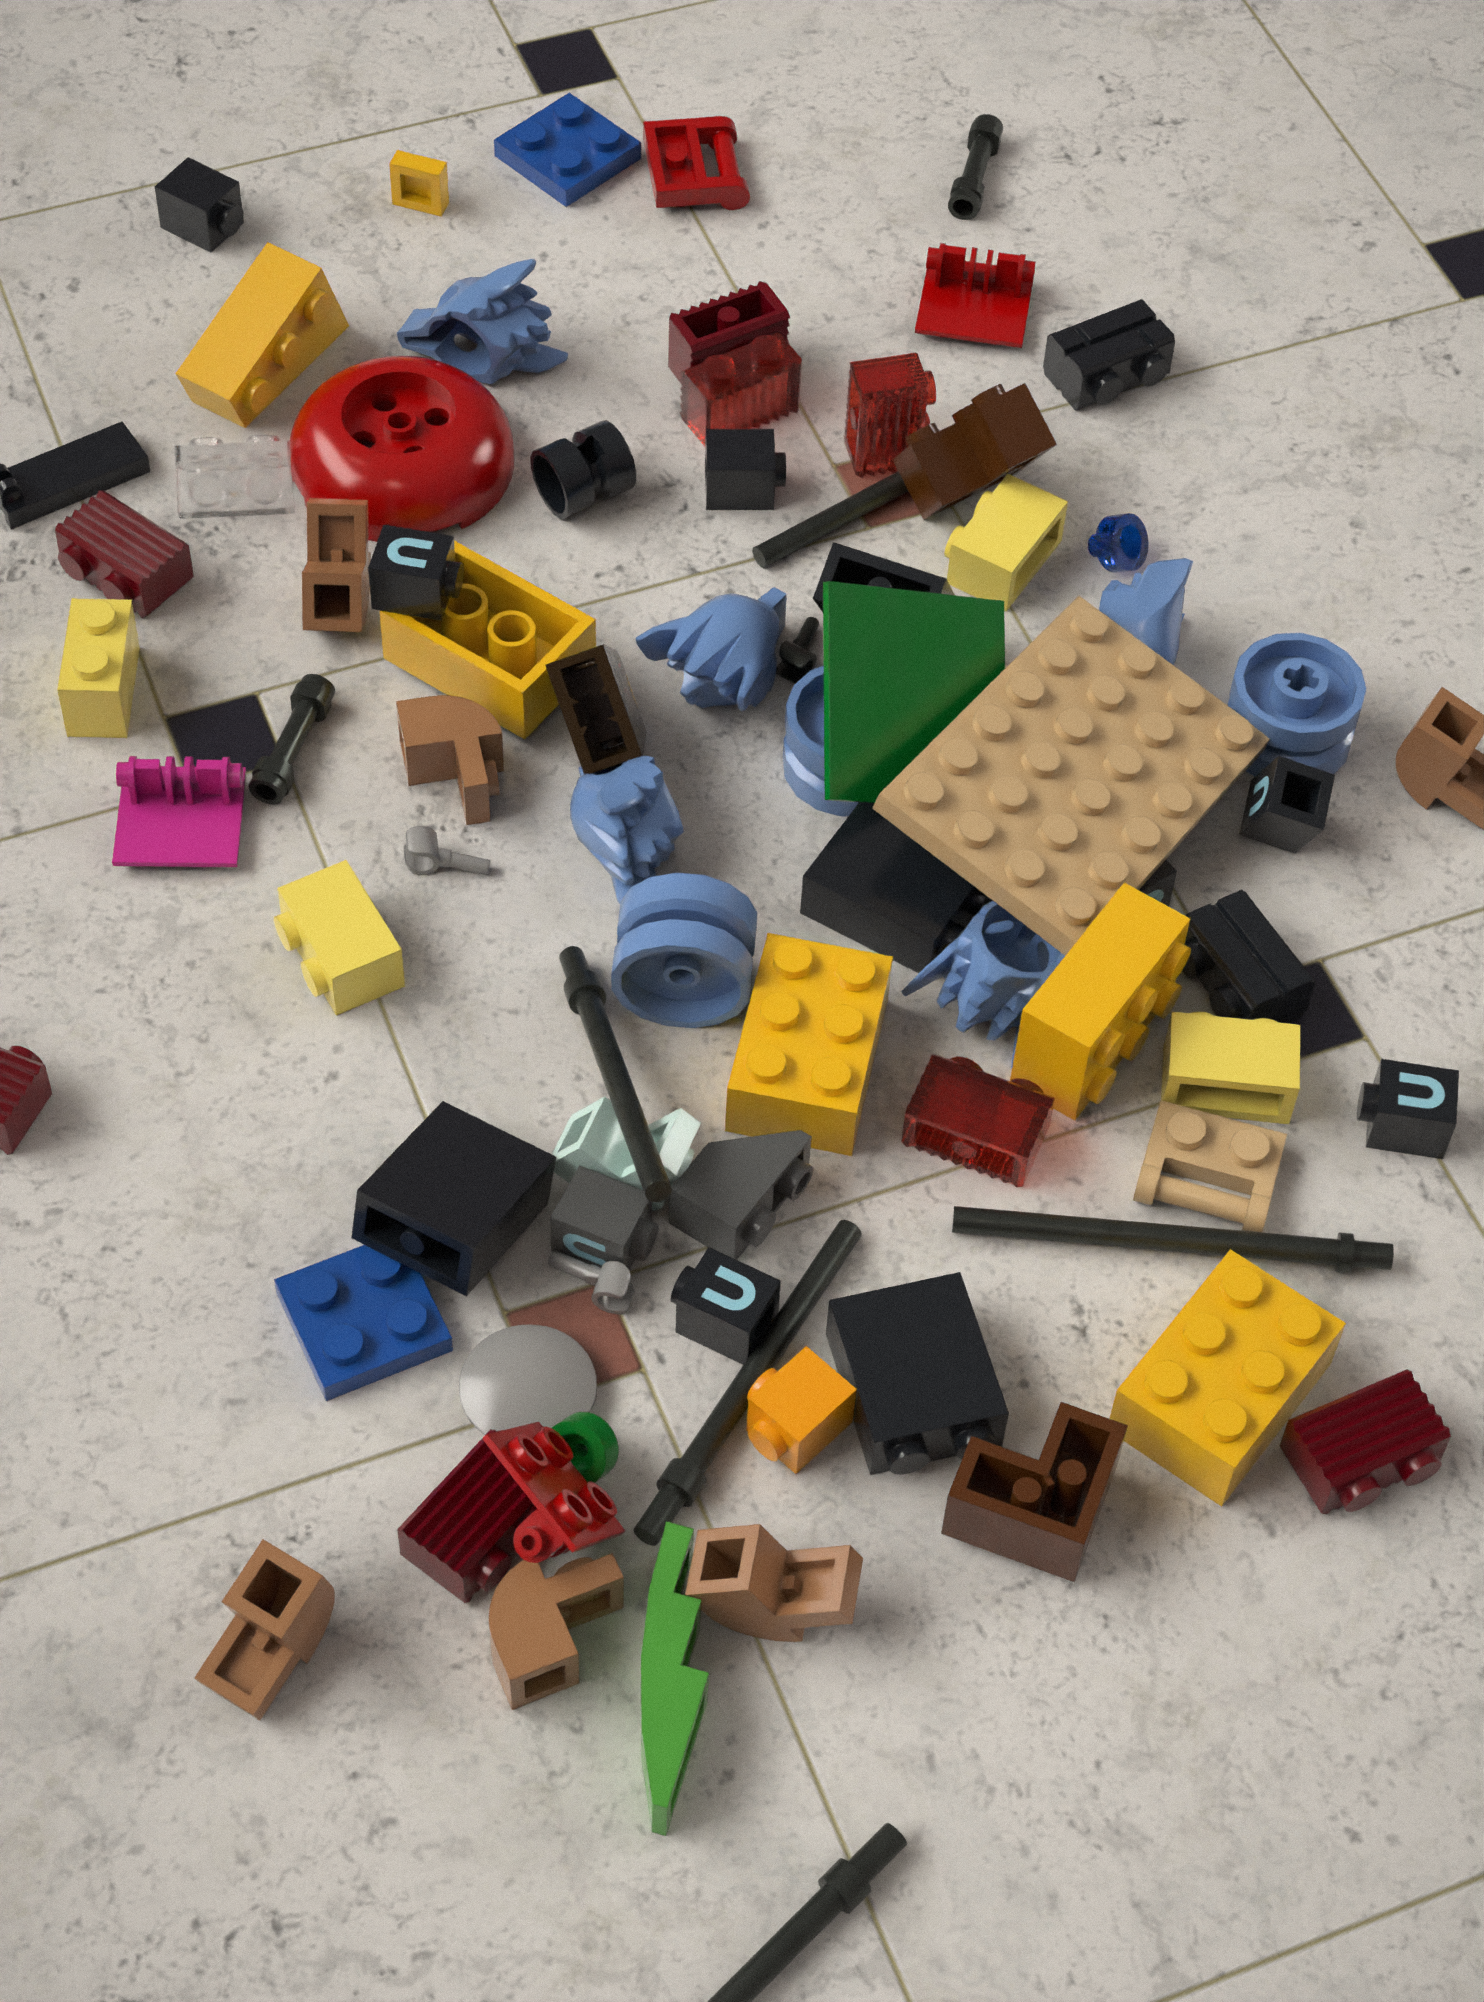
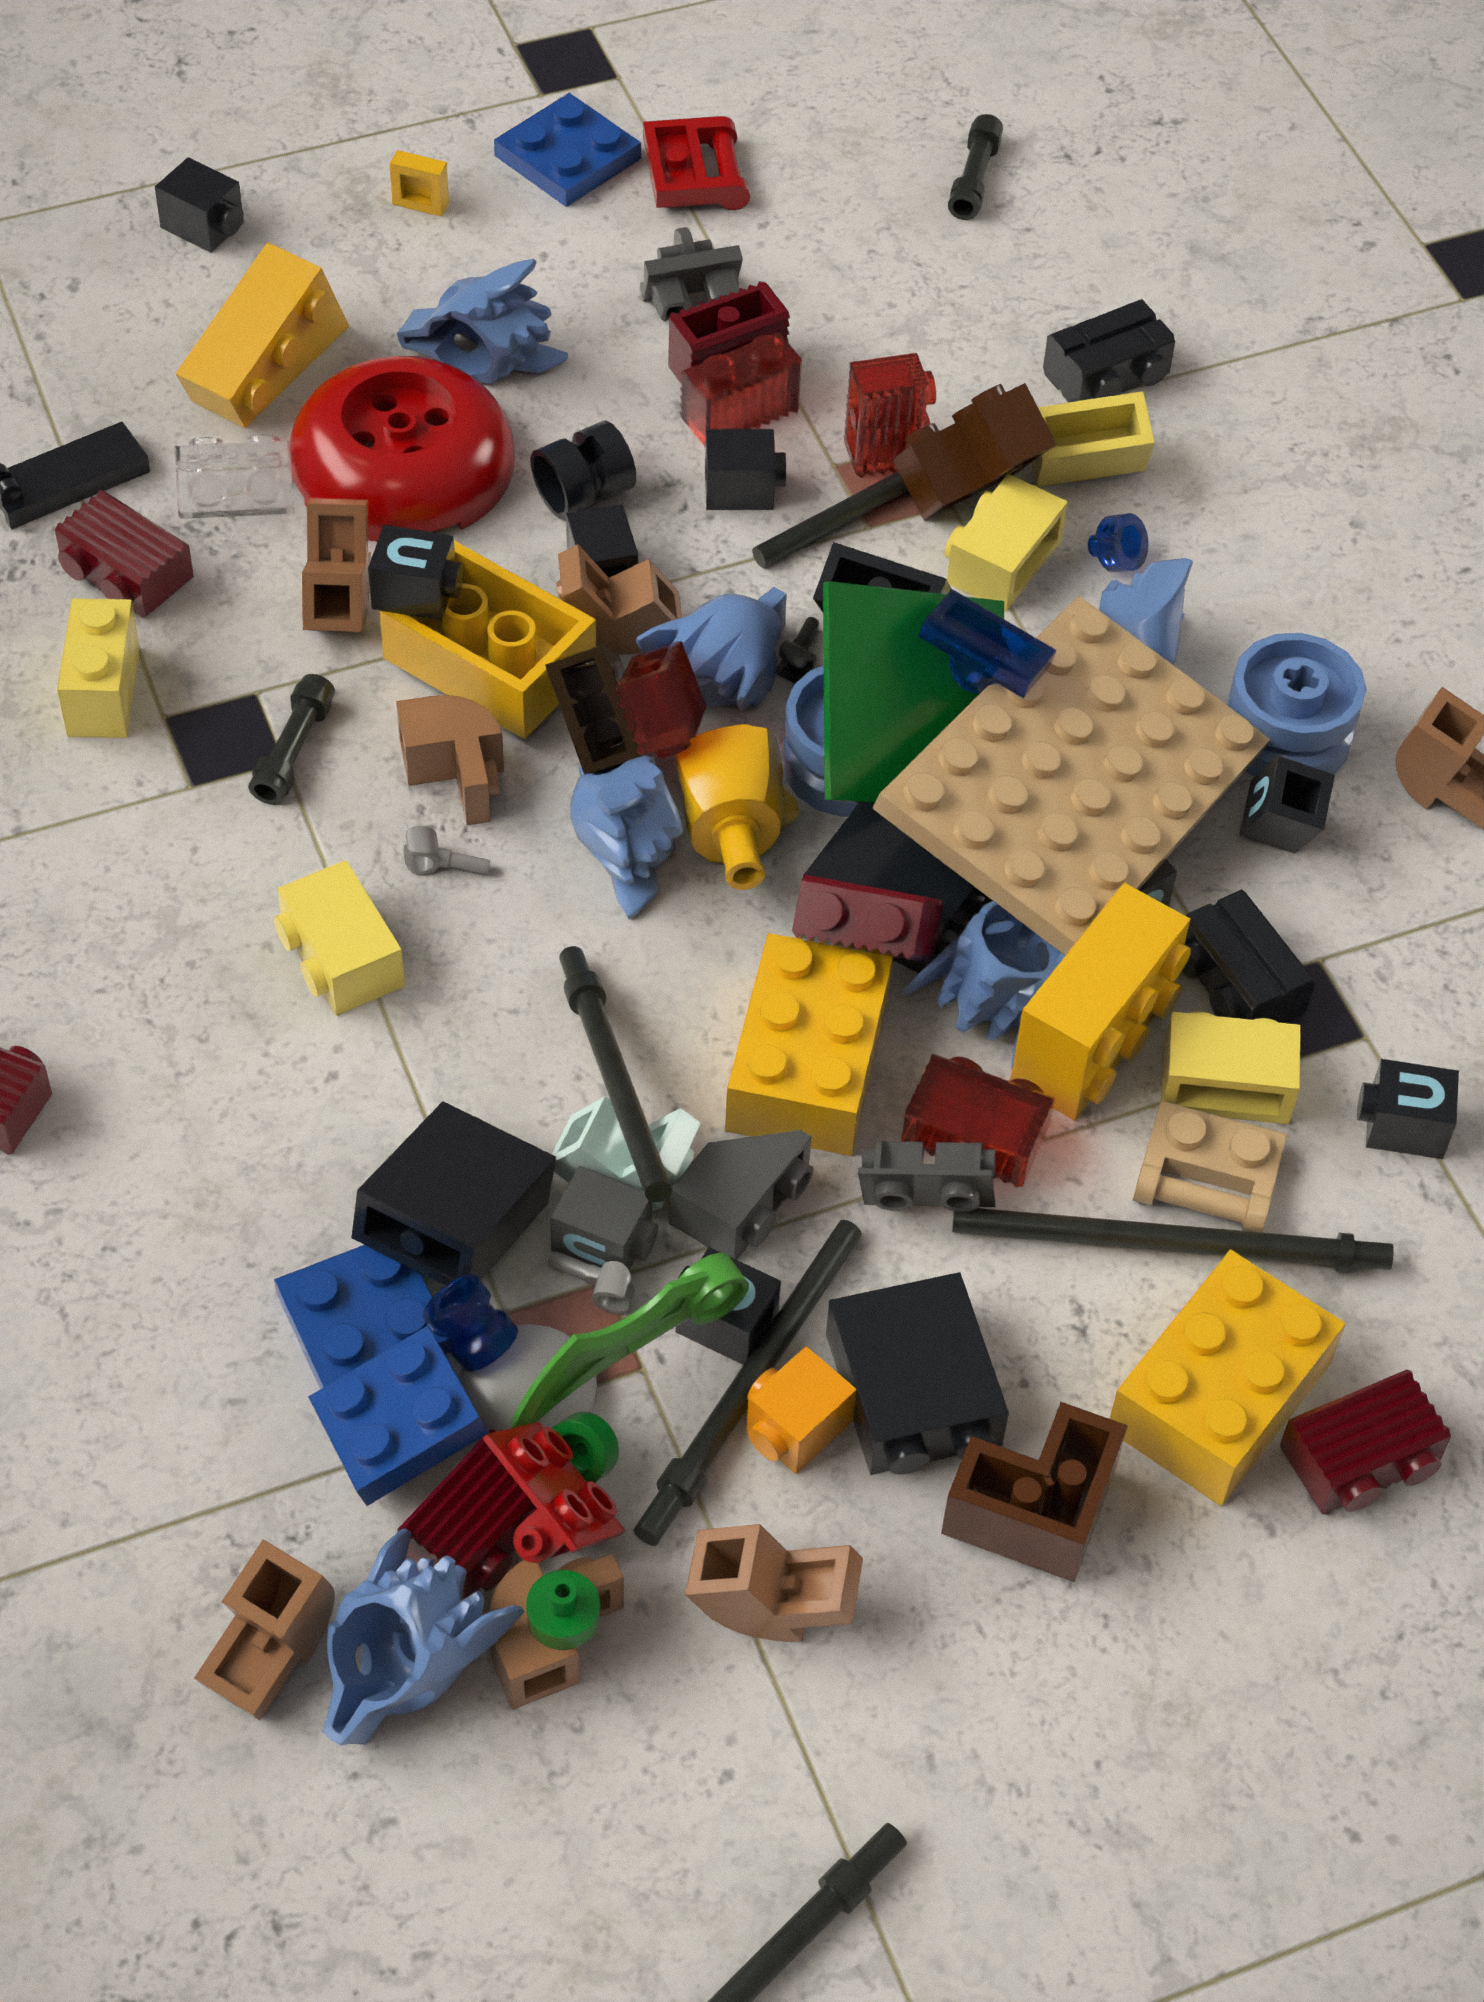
dark pink hinge [112,756,246,867] -> none
medium blue wheel [611,873,758,1028] -> none
bright green slope [640,1521,709,1836] -> none
red hinge [915,243,1036,348] -> none
none -> blue plate [308,1325,489,1506]
none -> medium blue piece [322,1529,524,1745]
none -> clear blue wheel [422,1274,519,1372]
none -> bright green piece [510,1253,749,1428]
none -> green tile [526,1570,600,1650]
none -> medium nougat brick [556,544,682,655]
none -> black brick [566,504,638,578]
none -> clear red brick [613,641,707,758]
none -> dark grey hips [640,227,743,321]
none -> yellow piece [674,724,799,890]
none -> dark red brick [792,874,943,962]
none -> dark grey hinge [858,1141,996,1212]
none -> clear blue tile [918,589,1057,698]
none -> light yellow piece [1031,391,1155,487]

